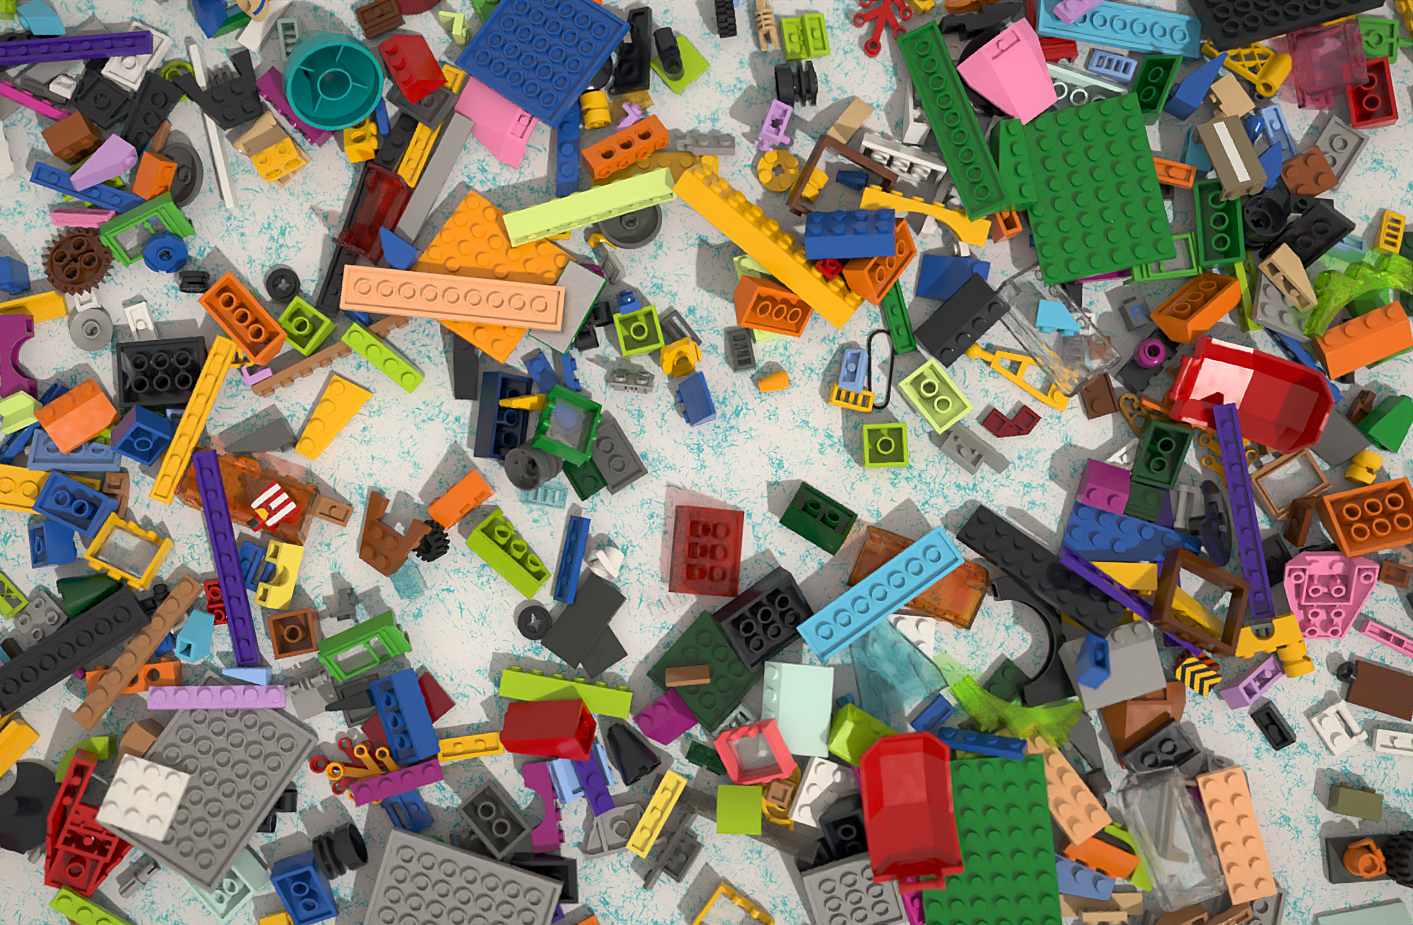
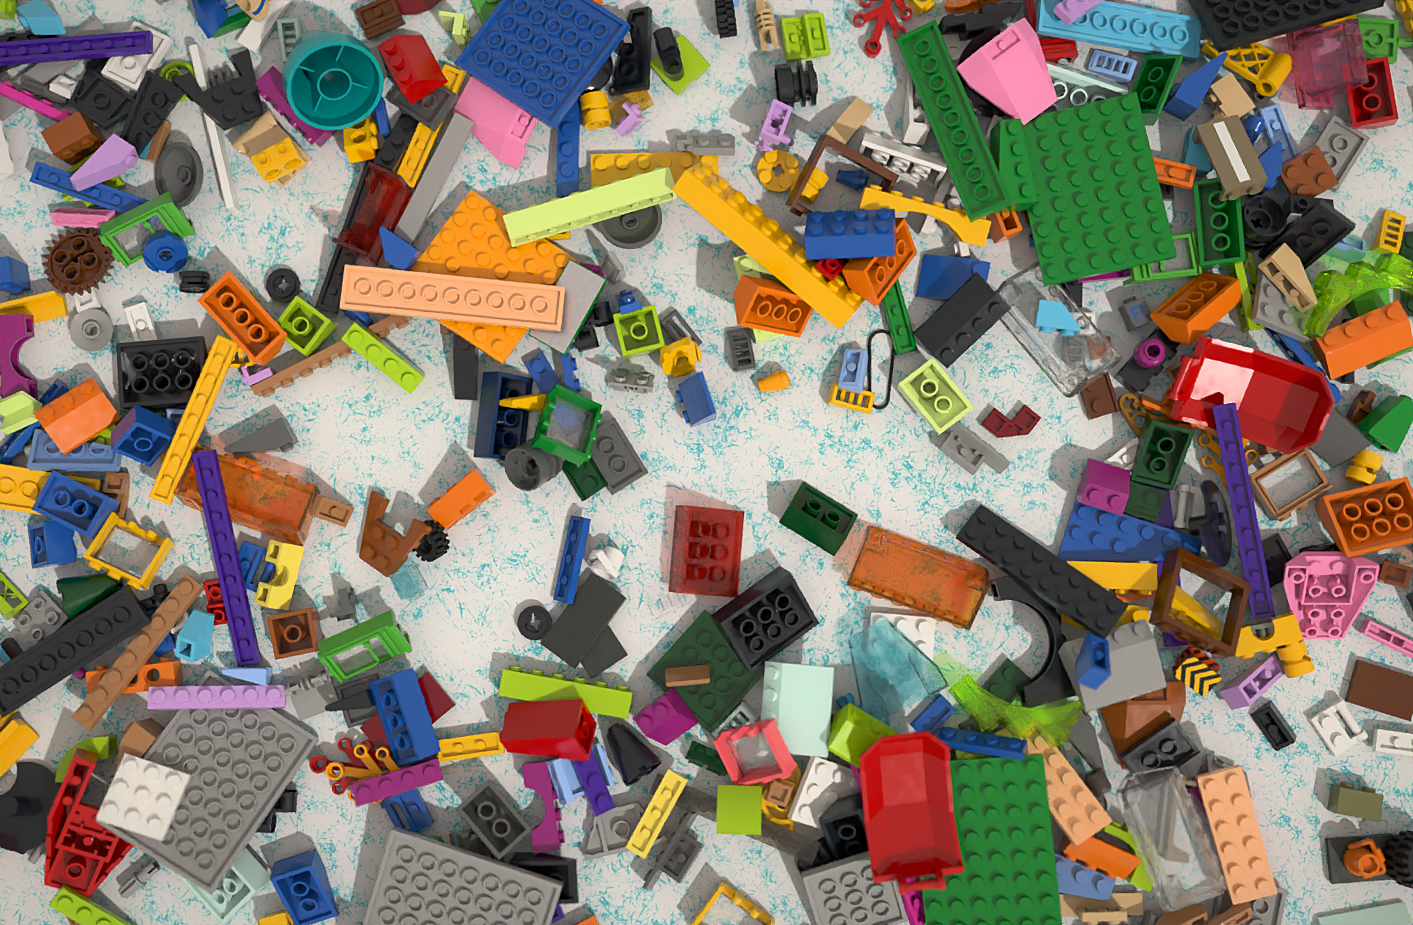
orange brick [132,151,178,201] -> none
torso [246,479,304,533] -> none
yellow wing [294,375,374,461] -> none
black wheel [312,821,368,880] -> none
lime wedge [465,507,551,600] -> none
clear light blue slope [520,484,568,510] -> none
orange brick [581,114,669,182] -> none
yellow arm [588,232,618,250] -> none
medium azure plate [796,525,965,663] -> none
lime brick [860,422,909,470] -> none
yellow plate [965,342,1080,412] -> none
dark purple tile [1058,545,1203,656] -> none
reddish brown panel [1283,496,1317,548] -> none
black plate [1336,662,1358,683] -> none

